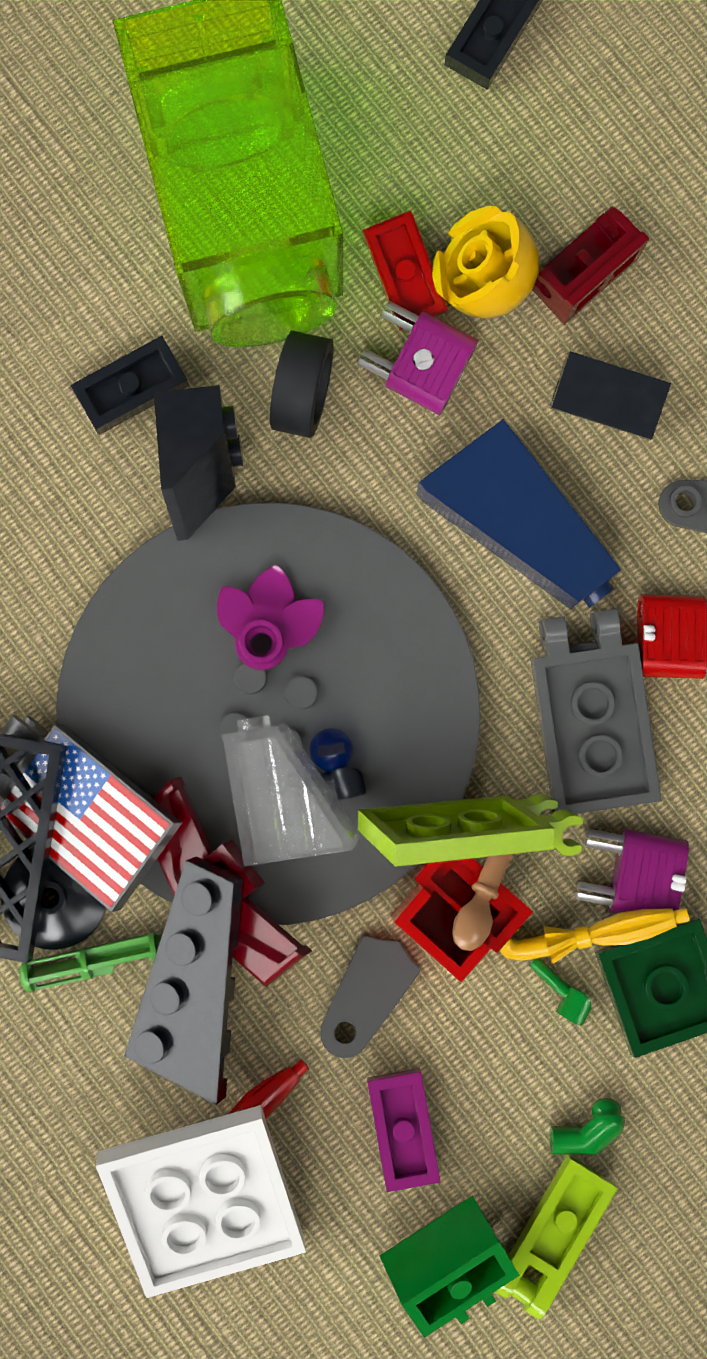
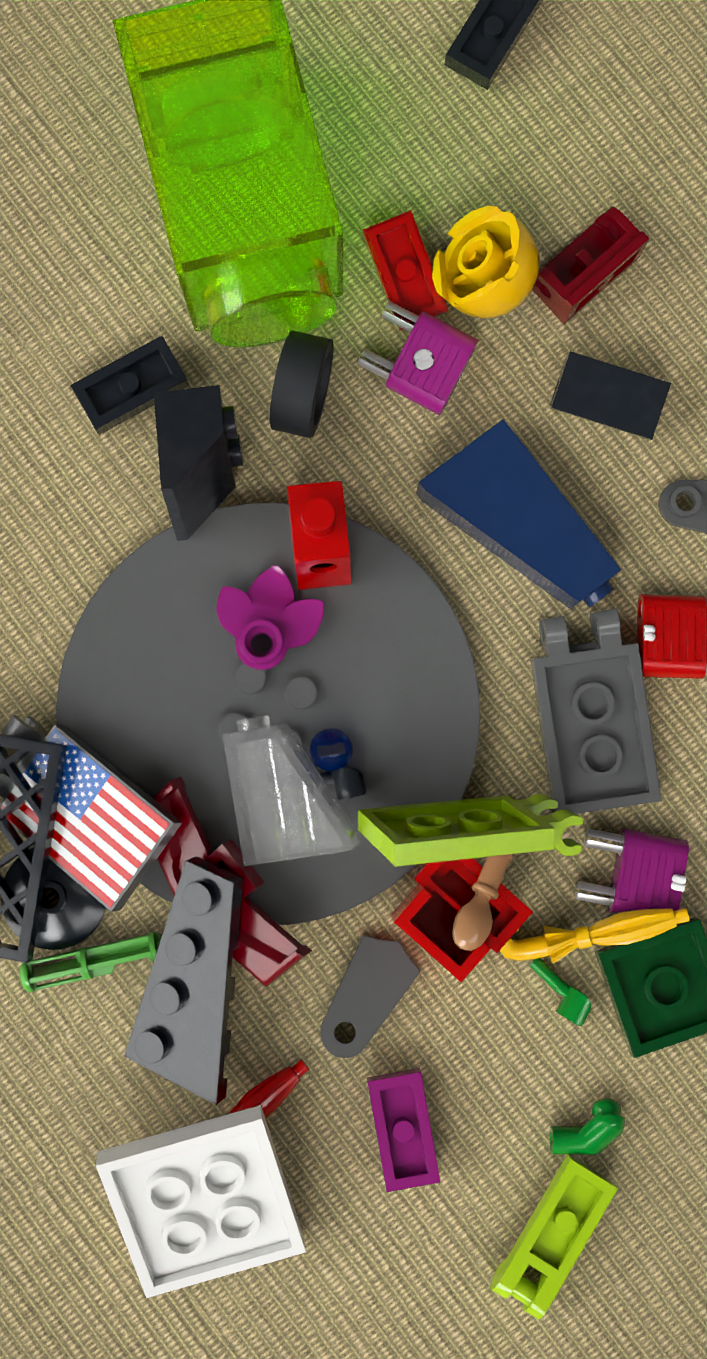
green brick [379,1195,520,1338] -> none
none -> red torso [287,481,351,590]

